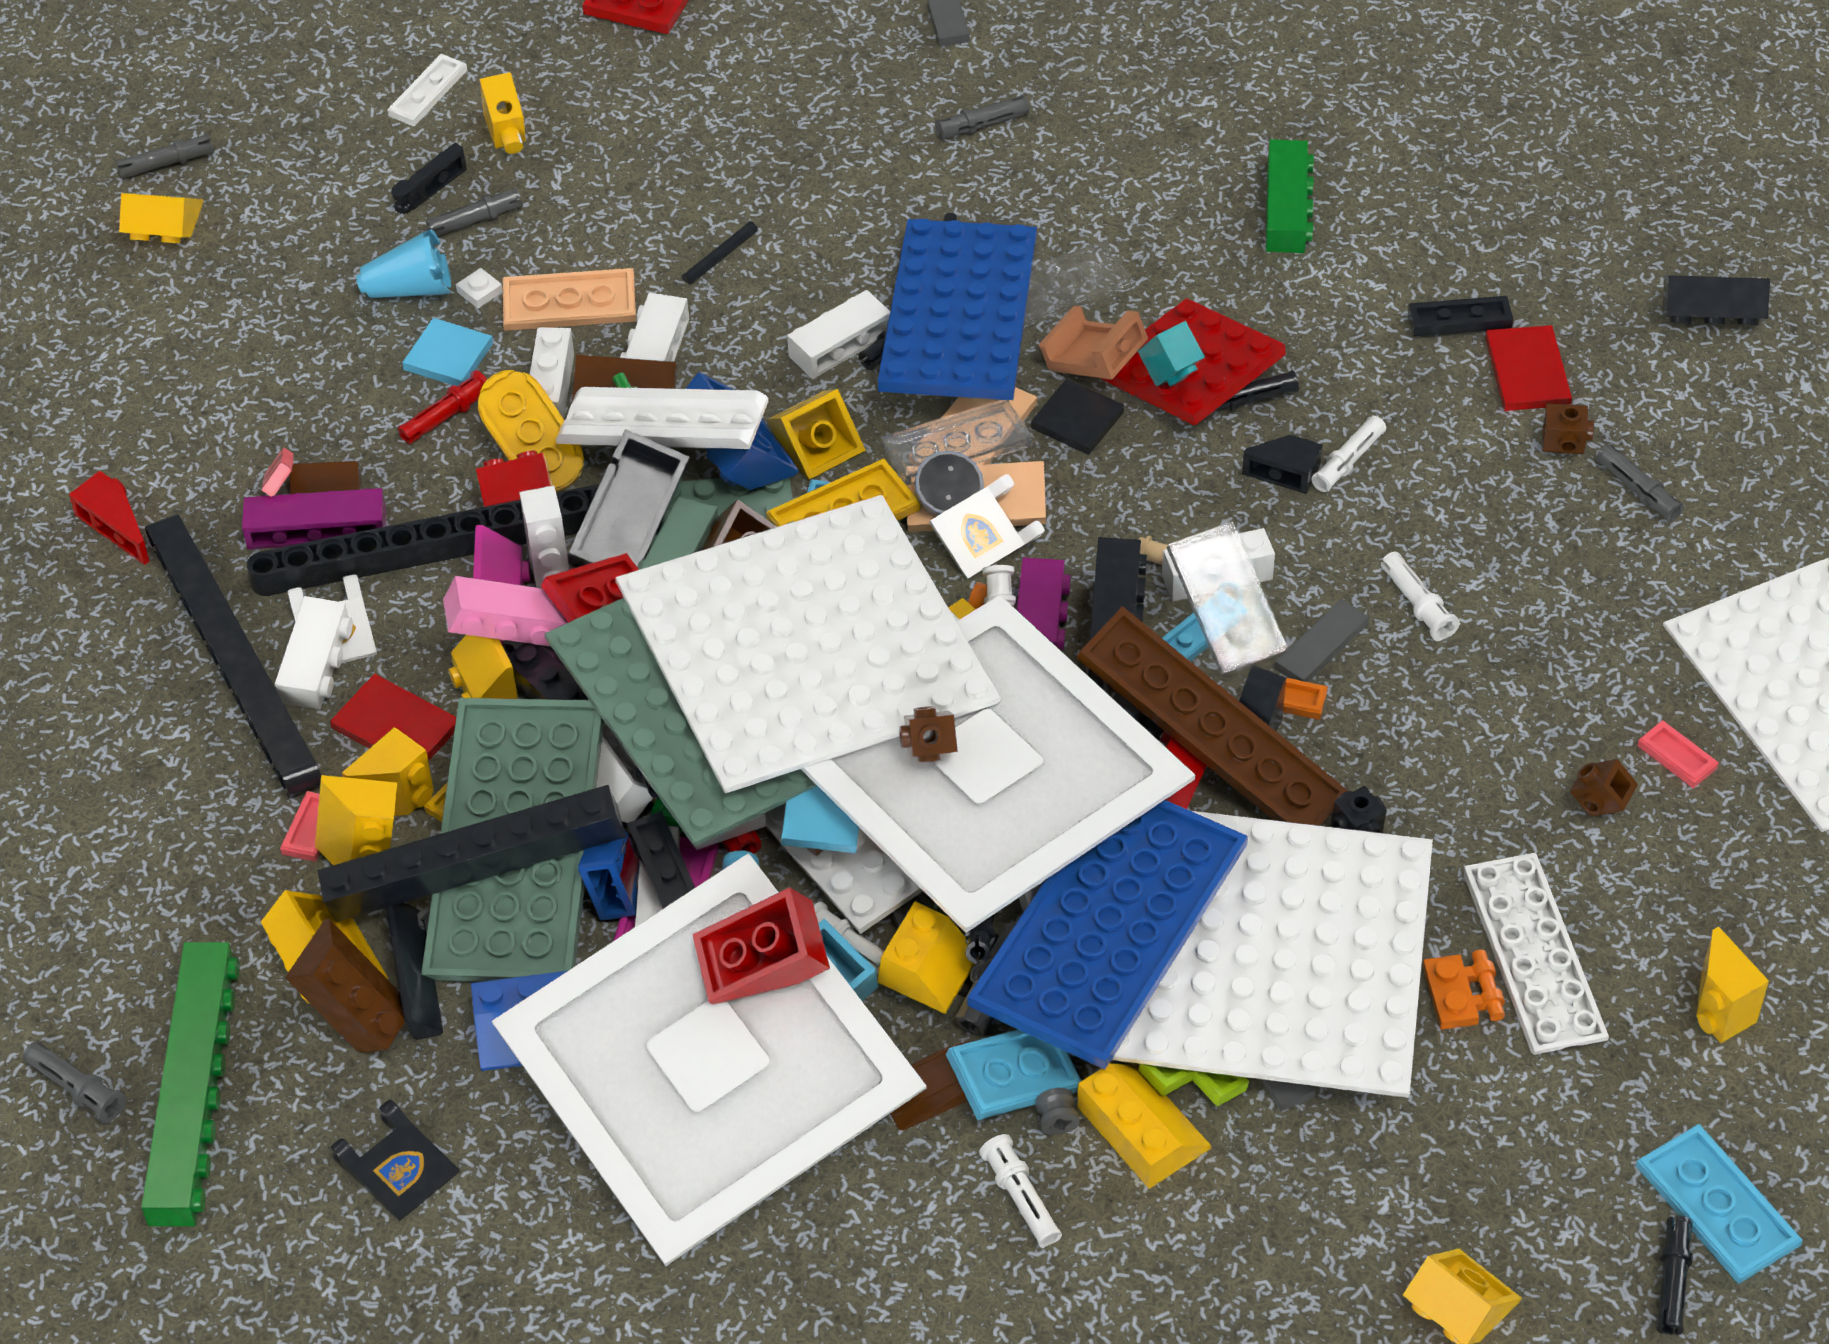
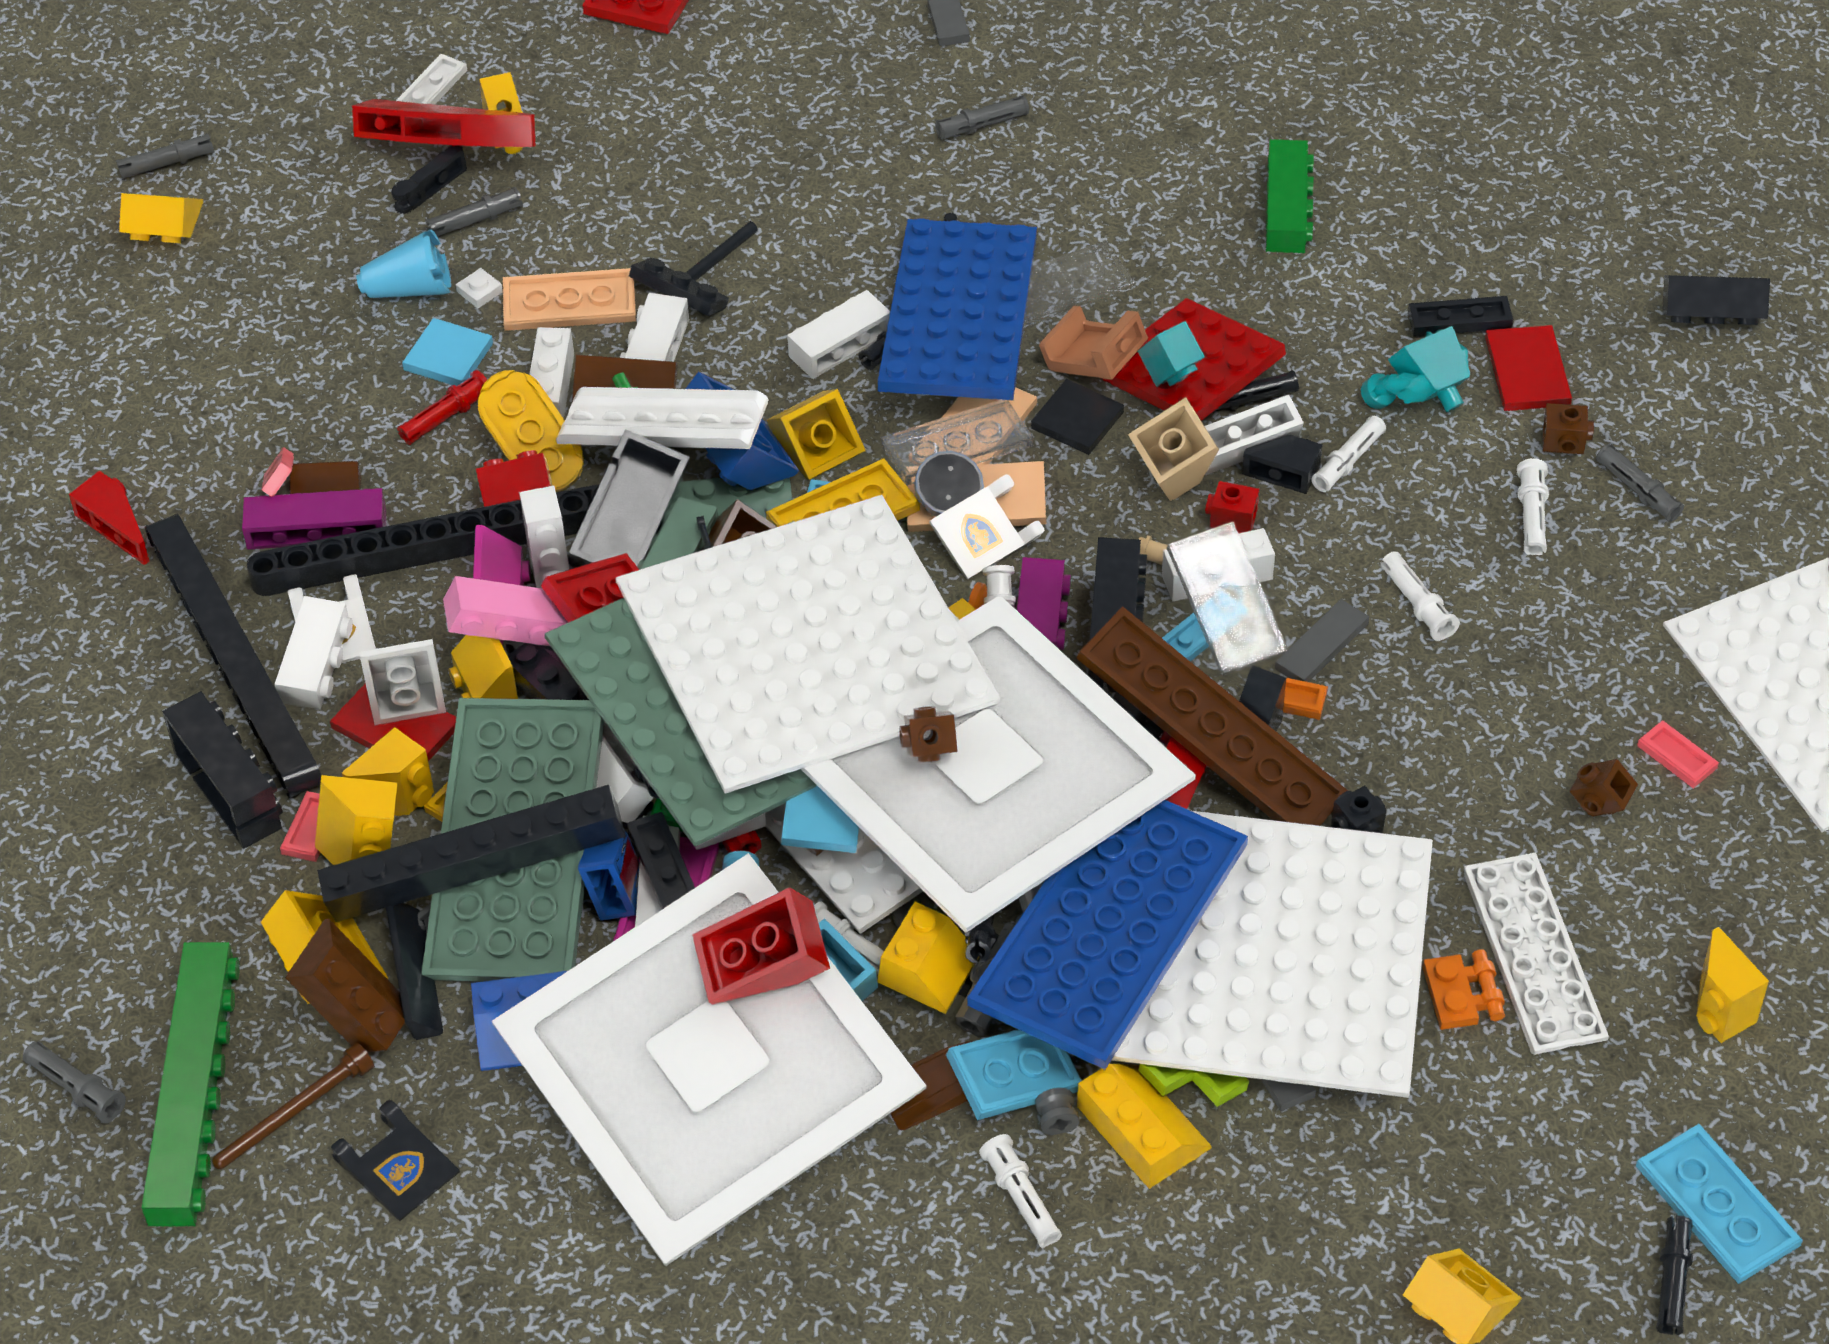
none -> black piece [162,691,283,849]
none -> reddish brown piece [212,1042,375,1169]
none -> red slope [352,99,536,147]
none -> white slope [359,639,446,725]
none -> black plate [629,258,729,316]
none -> black hinge [696,516,713,550]
none -> tan slope [1128,397,1219,501]
none -> white brick [1205,394,1304,475]
none -> red brick [1205,481,1260,533]
none -> teal torso [1361,326,1470,412]
none -> white pin [1517,458,1549,555]

